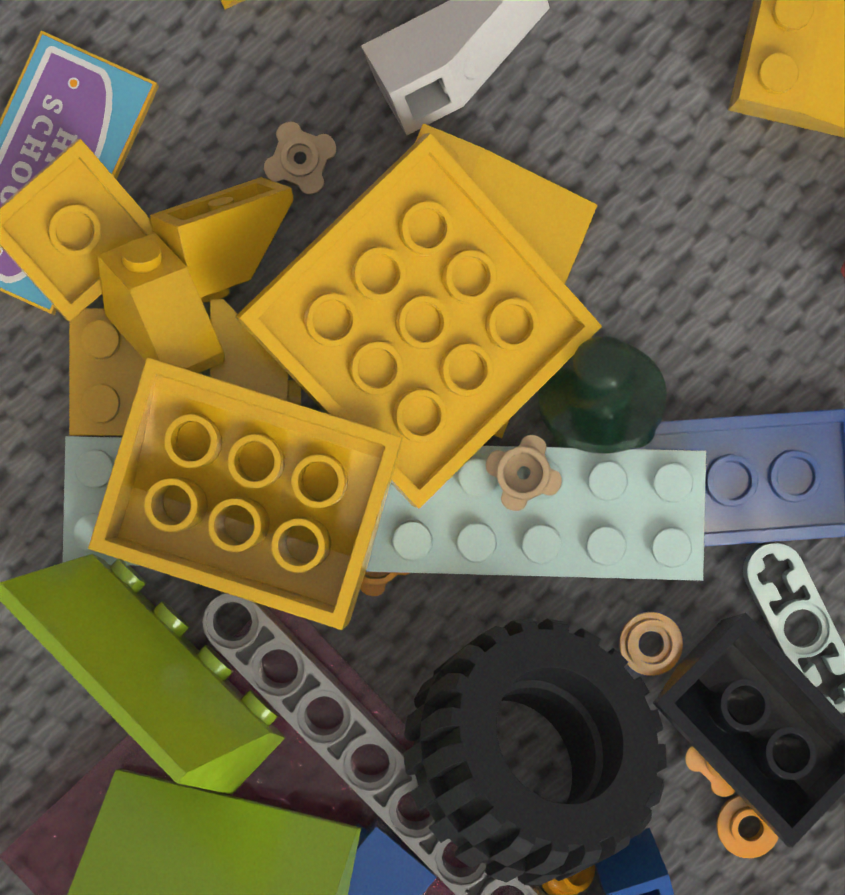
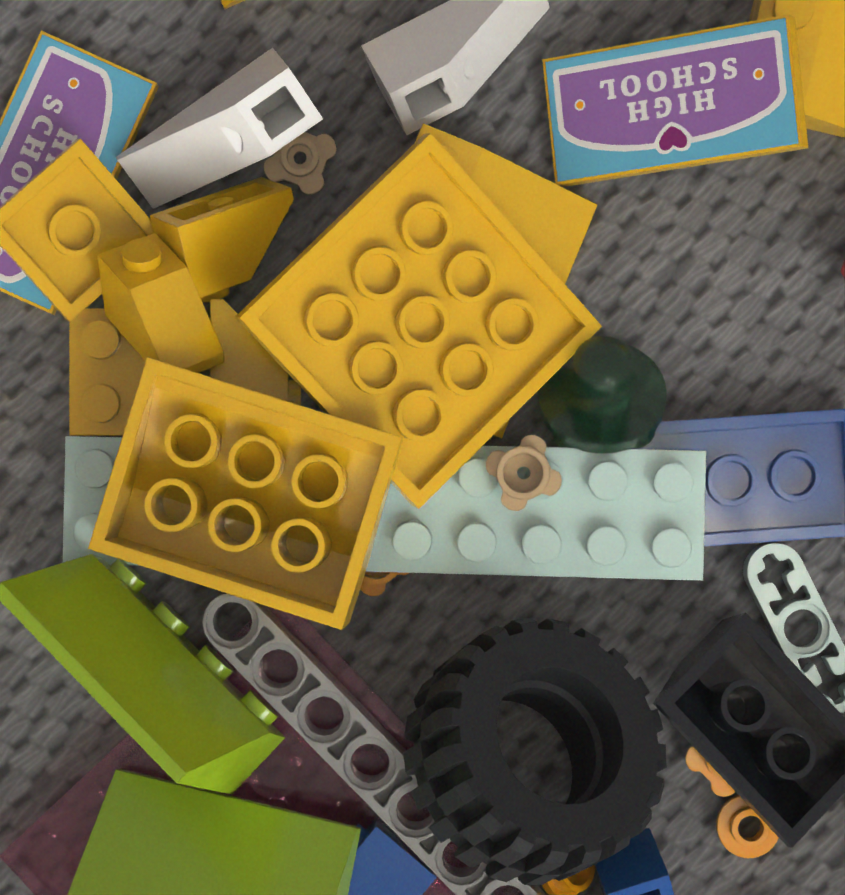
light orange plate [619,612,683,676] -> none
none -> white slope [116,48,323,209]
none -> tile [542,14,808,187]

